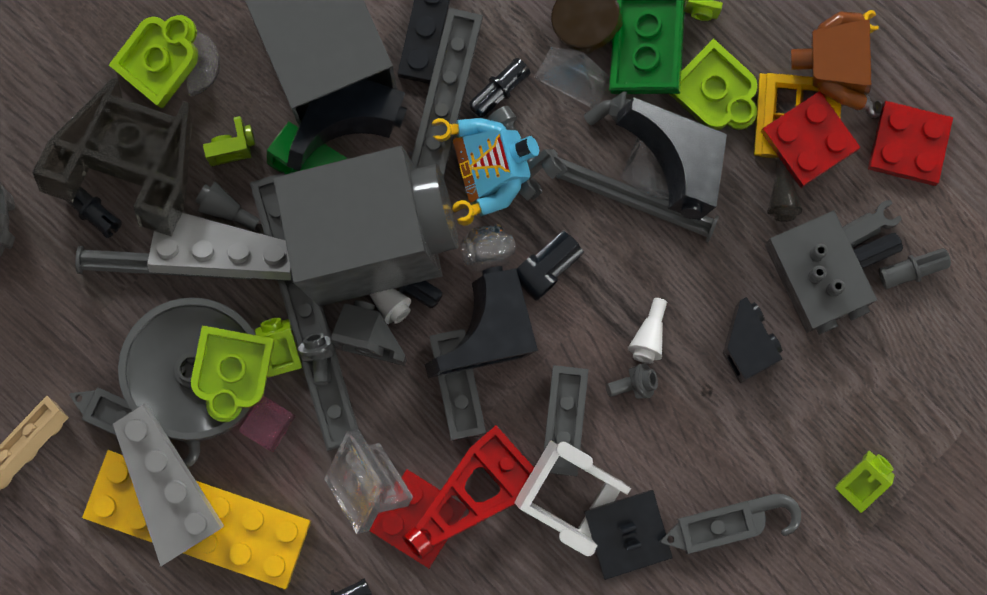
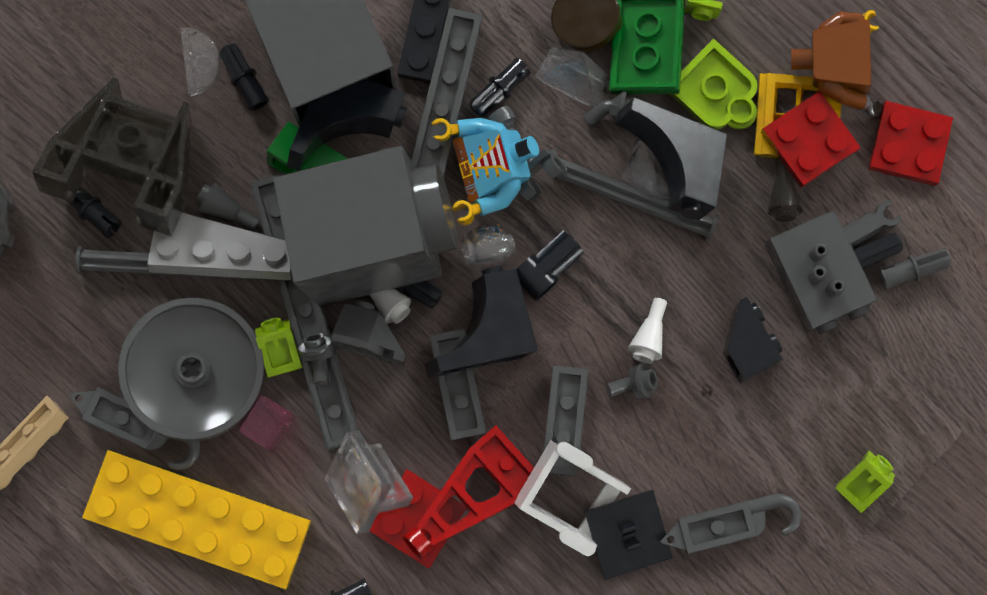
lime plate [109,15,198,108] -> none
light grey wing [113,403,224,566] -> none
lime plate [191,325,275,422] -> none
lime bracket [203,116,255,166] -> none
none -> black axle [219,43,270,111]

